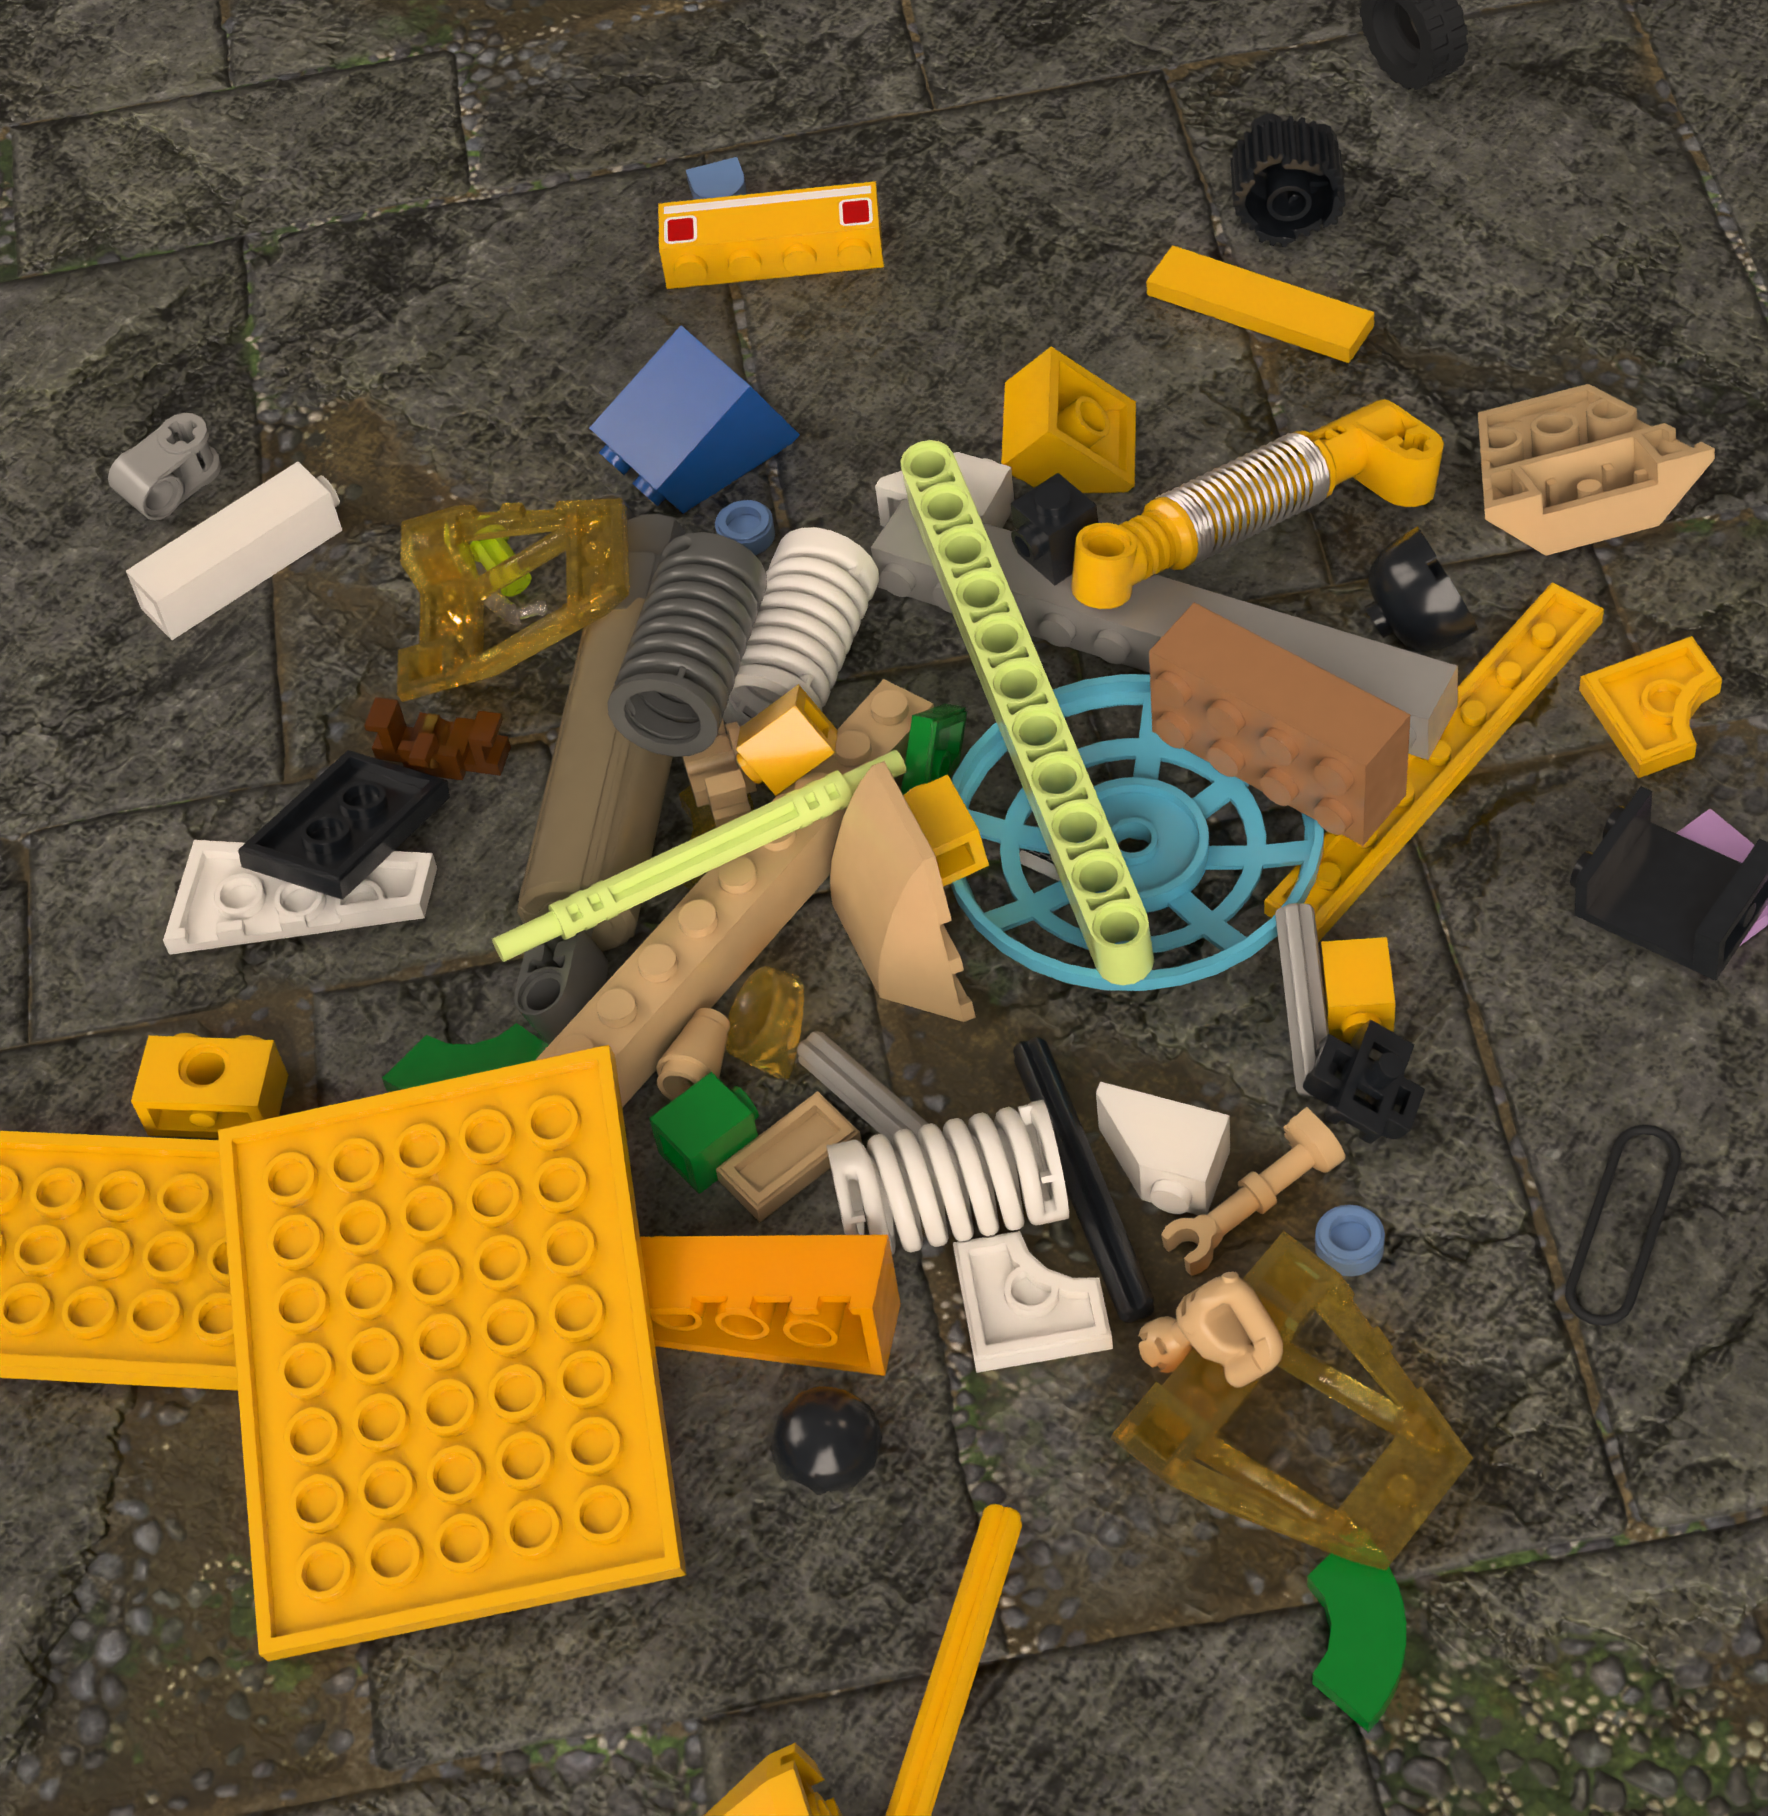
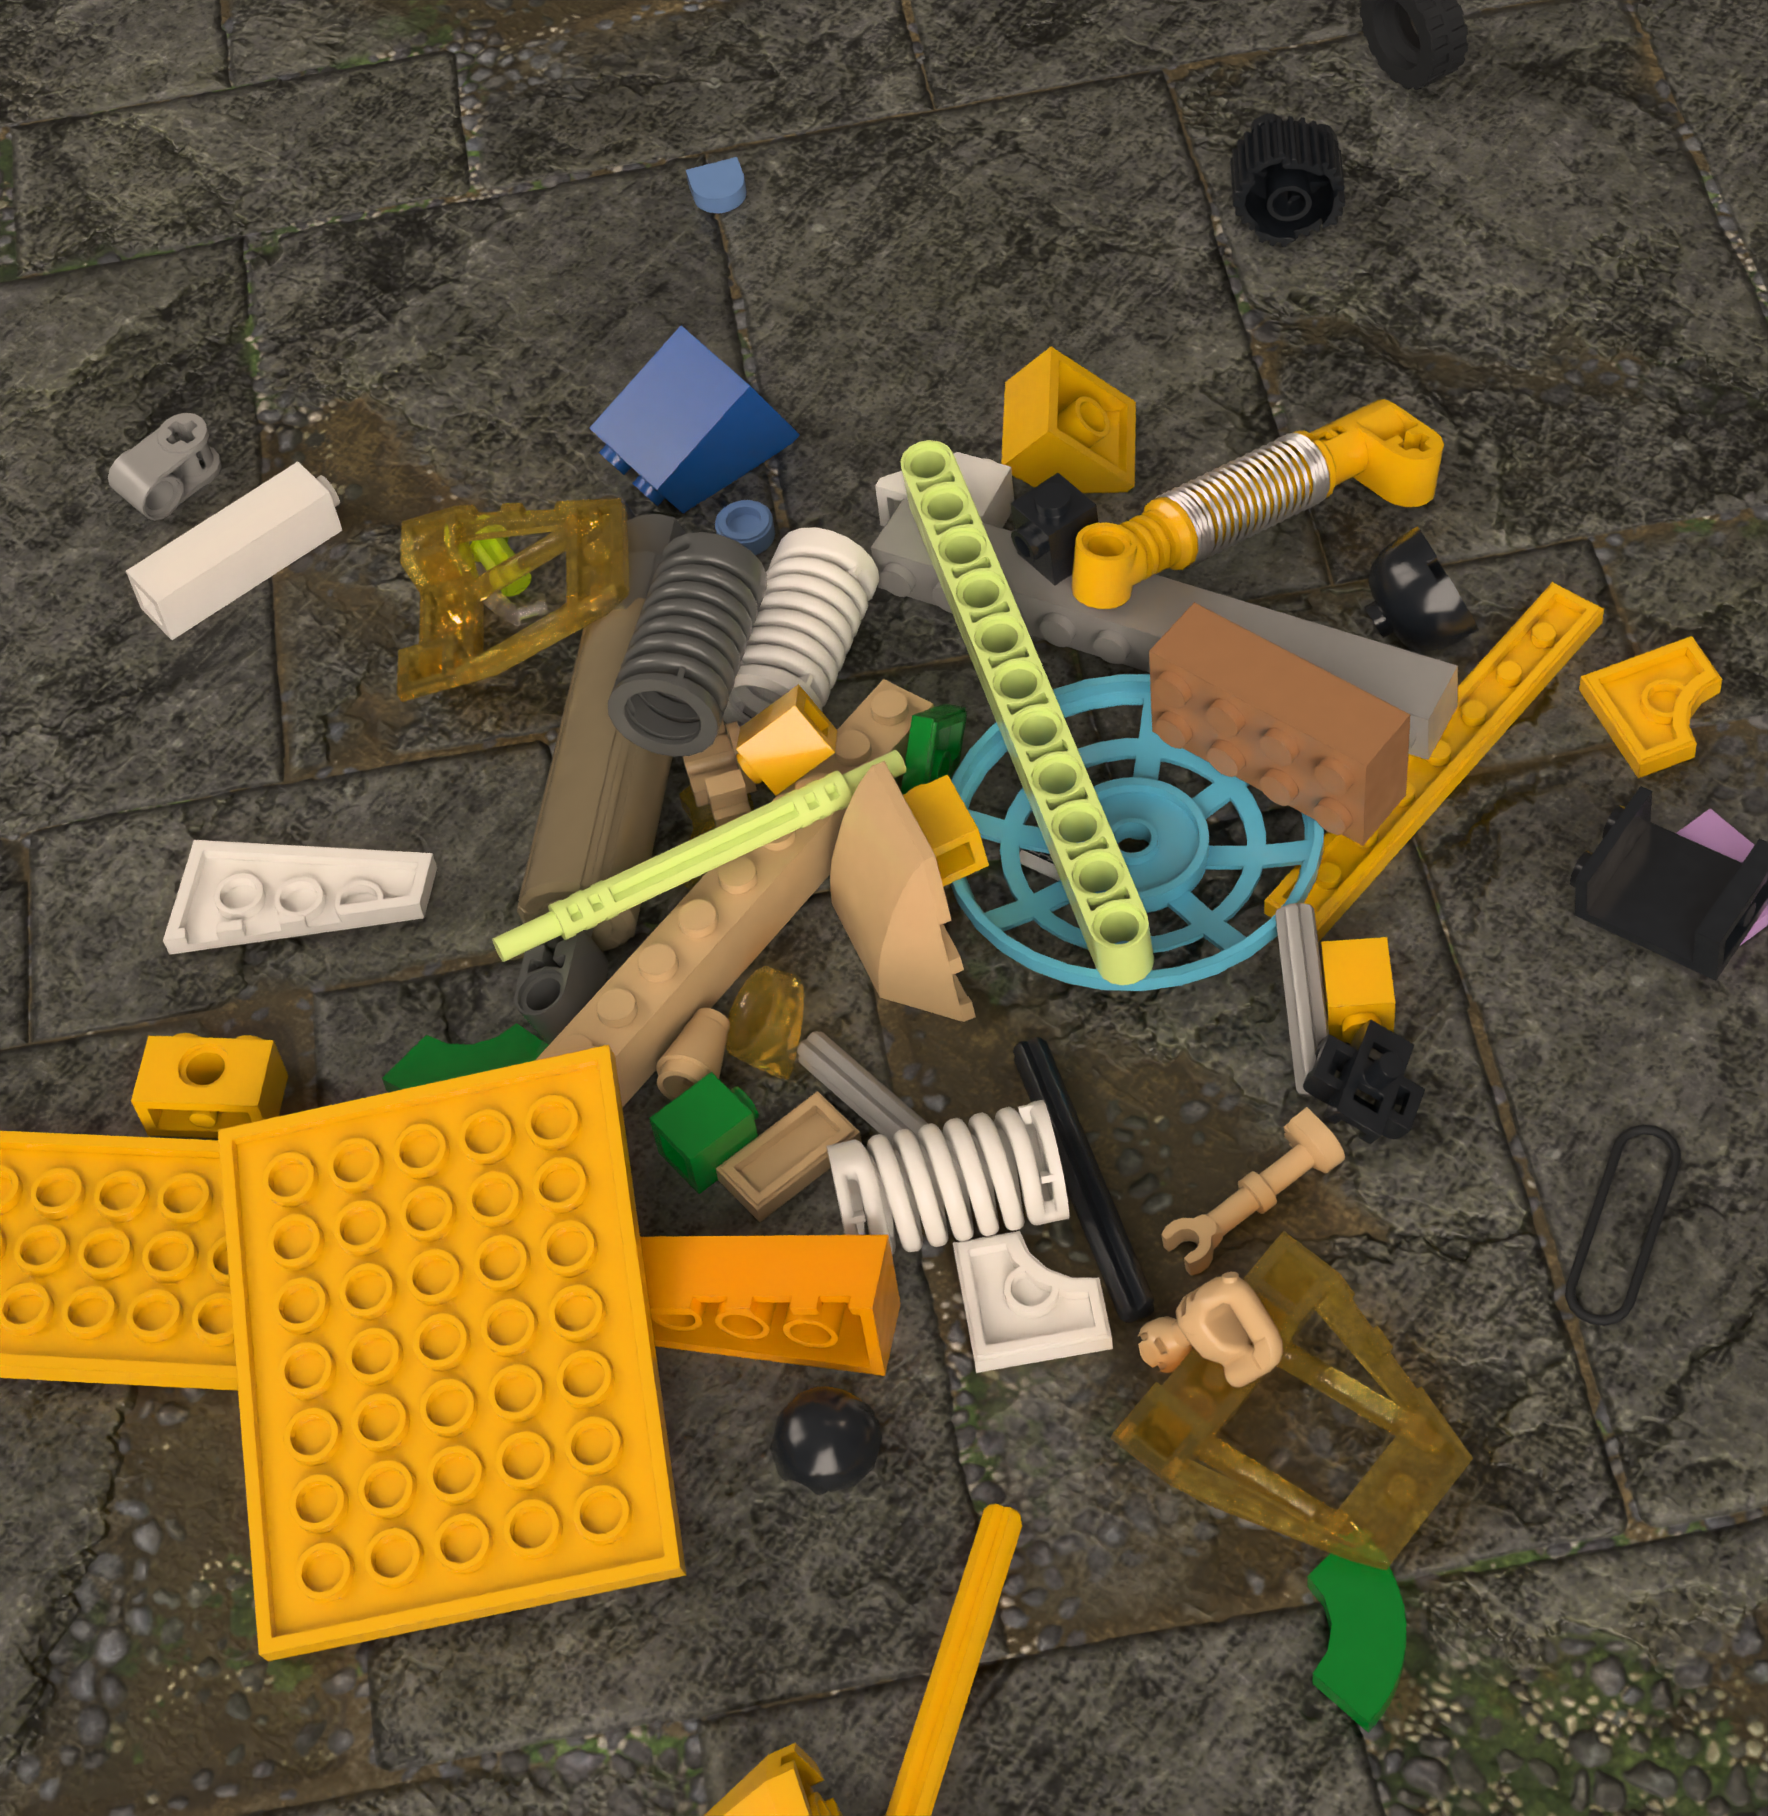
black tile [238,750,450,900] -> none
reddish brown piece [364,697,511,781] -> none
yellow brick [658,181,884,289] -> none
white slope [1096,1082,1230,1215] -> none
yellow tile [1146,245,1374,363] -> none
medium blue tile [1315,1205,1385,1276] -> none
tan wedge [1478,384,1715,556] -> none

